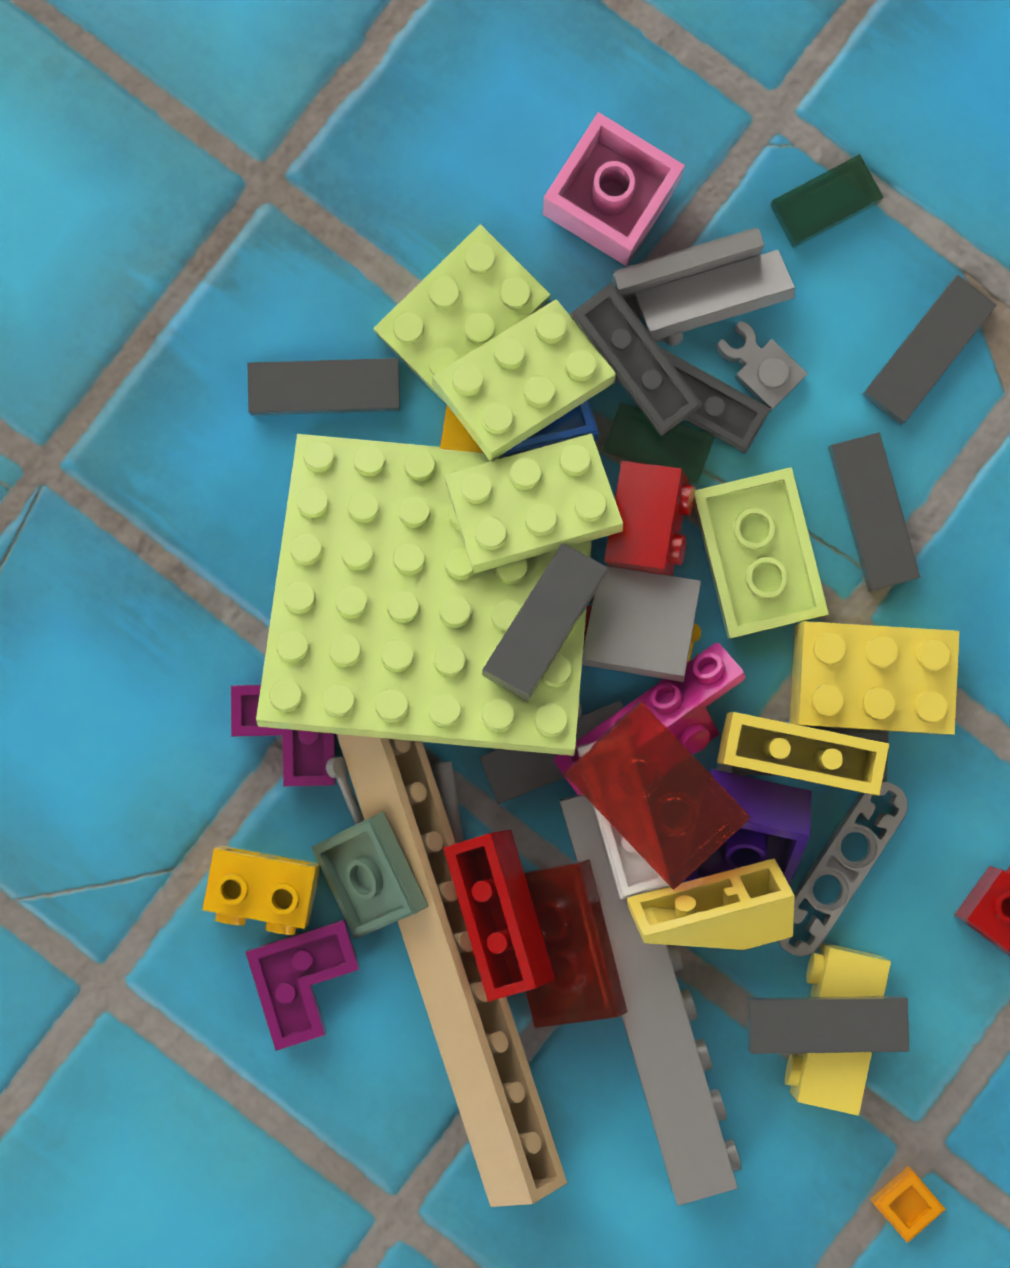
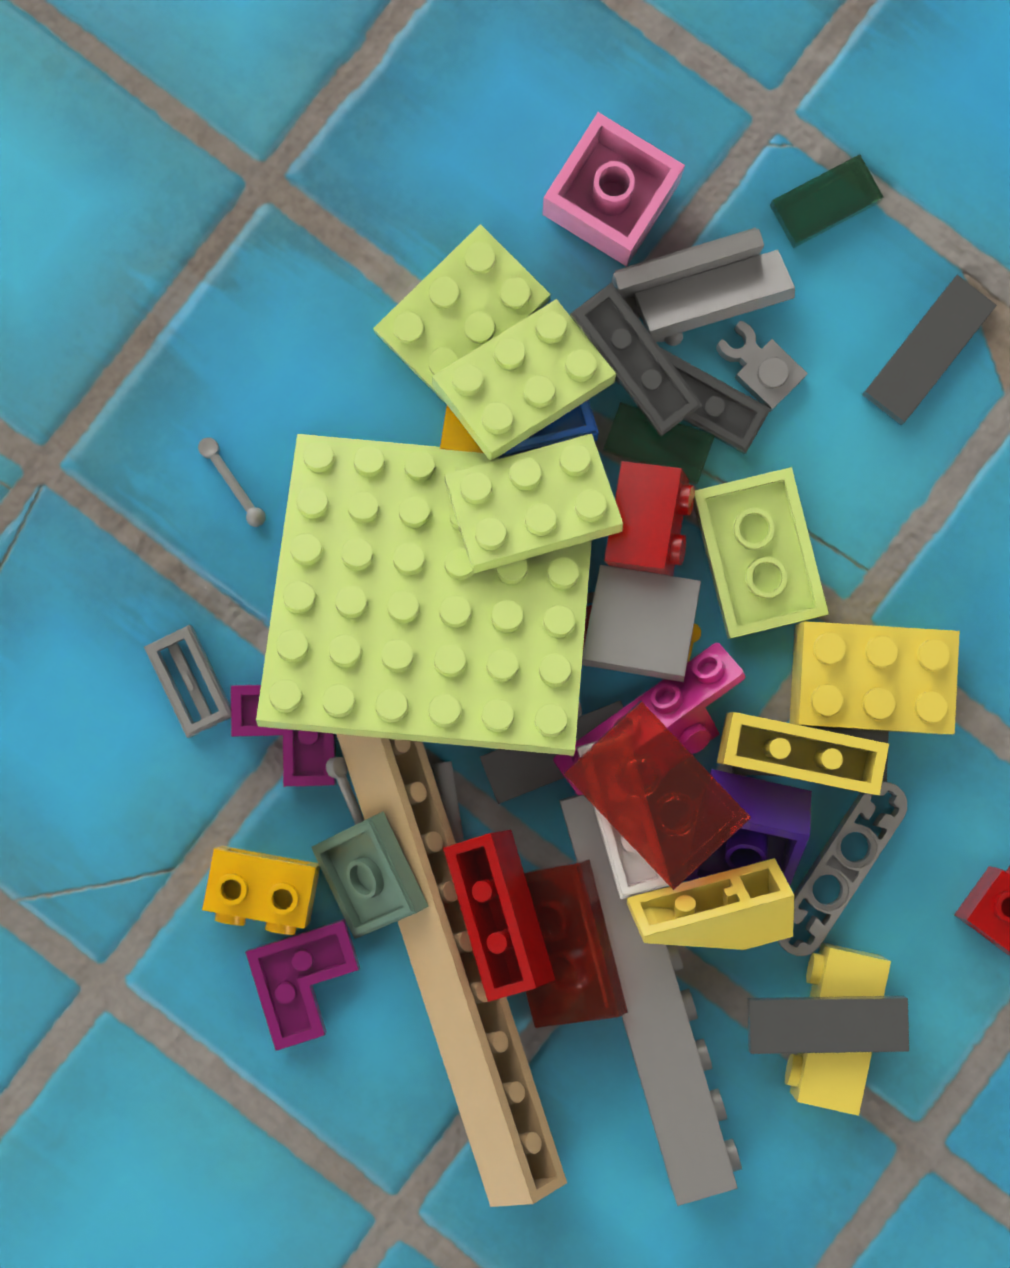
dark grey tile [247,358,400,416] -> none
dark grey tile [482,543,608,701] -> none
dark grey tile [828,432,920,592] -> none
light orange tile [870,1166,946,1243] -> none
none -> light grey tile [144,625,231,738]
none -> light grey hinge [198,438,266,527]

